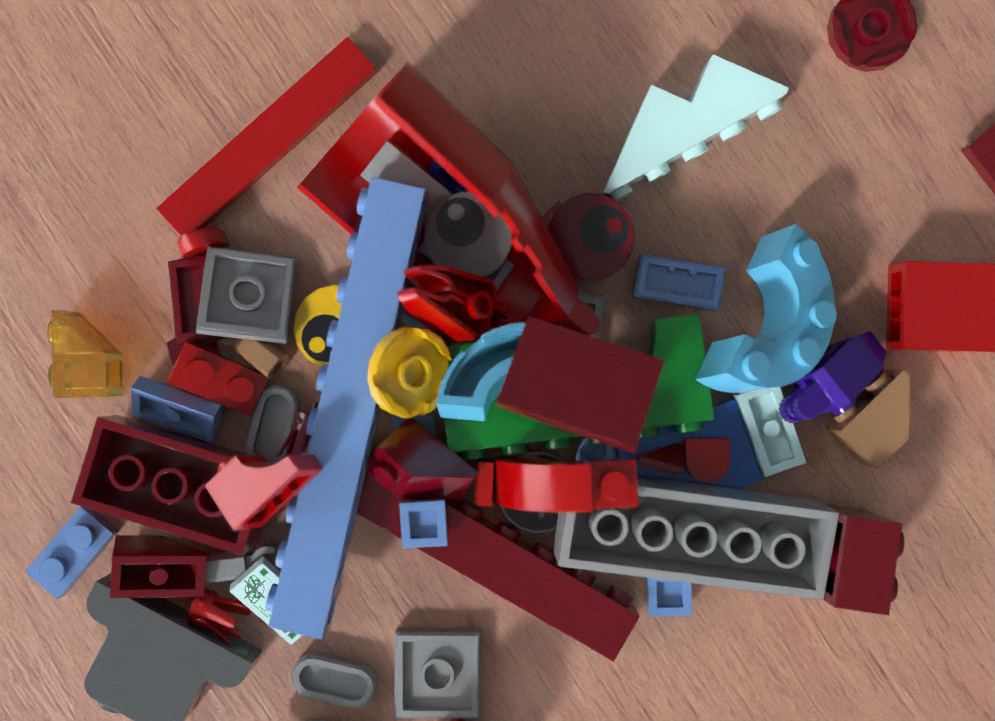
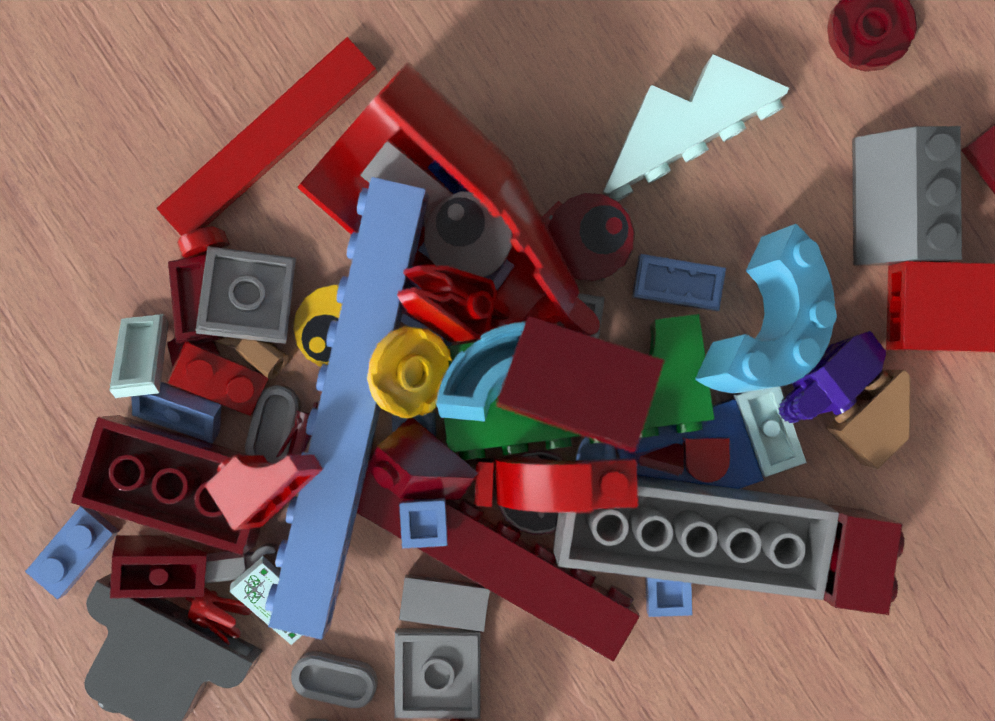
clear yellow slope [47,310,123,398] -> none
none -> light aqua tile [109,314,169,398]
none -> light grey tile [399,574,490,632]
none -> slope [852,126,962,266]

